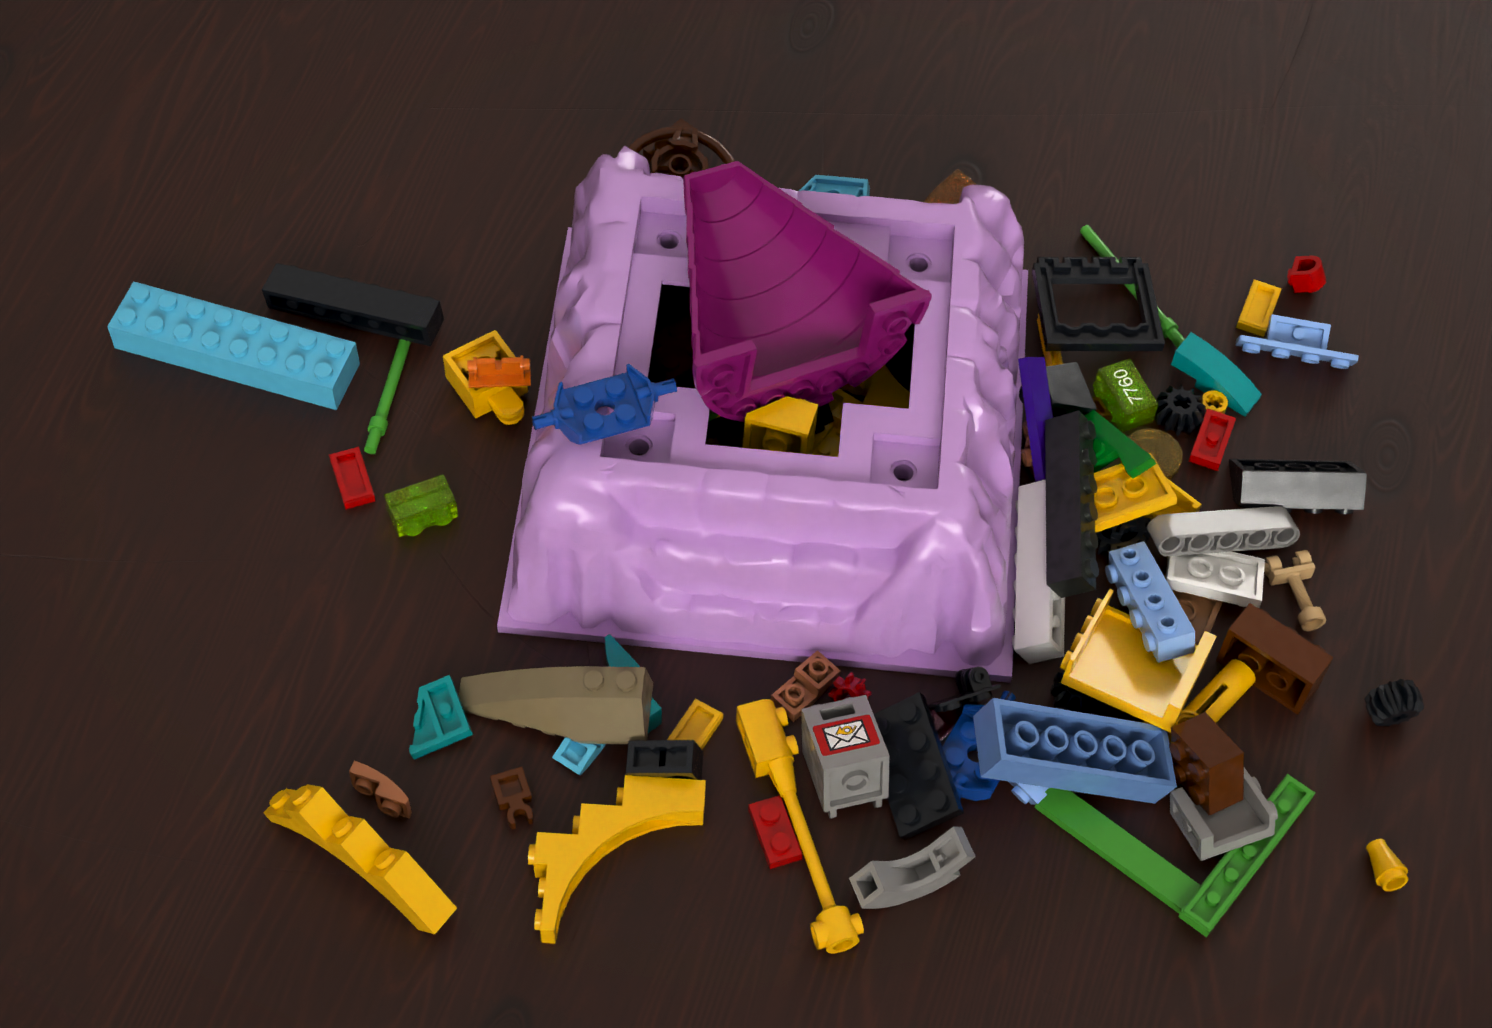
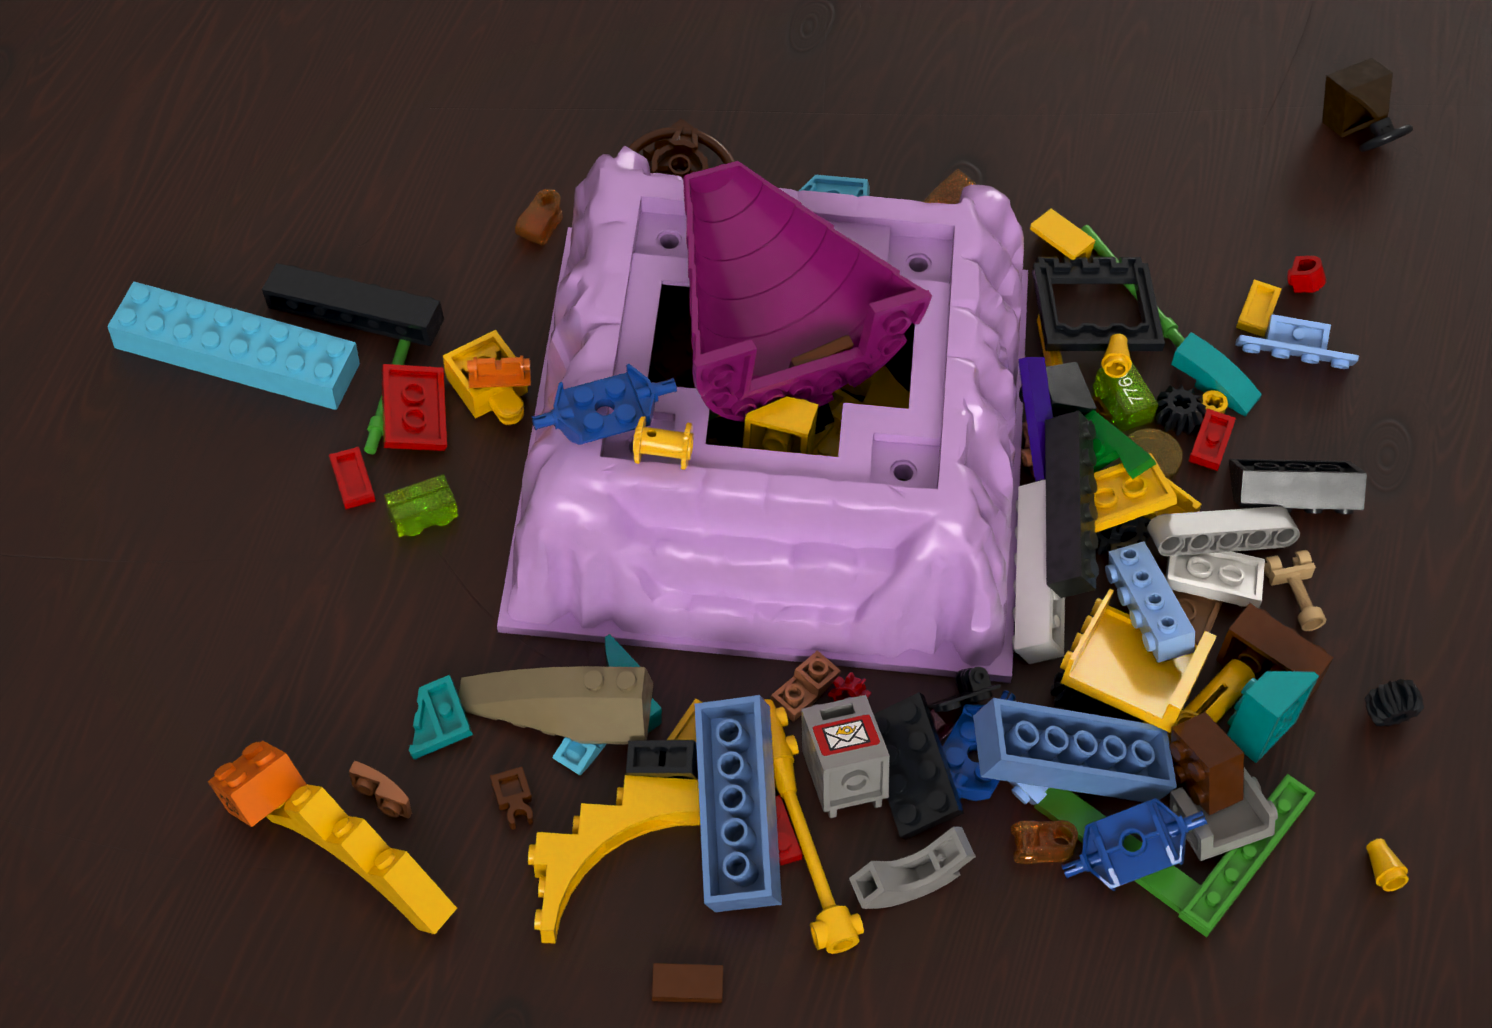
none -> orange brick [207,740,307,827]
none -> red plate [381,364,447,451]
none -> clear orange piece [515,189,563,246]
none -> yellow hose [633,416,694,470]
none -> reddish brown tile [652,963,723,1003]
none -> medium blue brick [694,695,782,912]
none -> reddish brown tile [789,335,854,368]
none -> clear orange piece [1011,820,1078,864]
none -> yellow panel [1030,208,1096,261]
none -> blue plate [1062,798,1208,891]
none -> yellow cone [1101,334,1132,378]
none -> teal slope [1227,671,1319,763]
none -> dark brown piece [1322,58,1413,152]

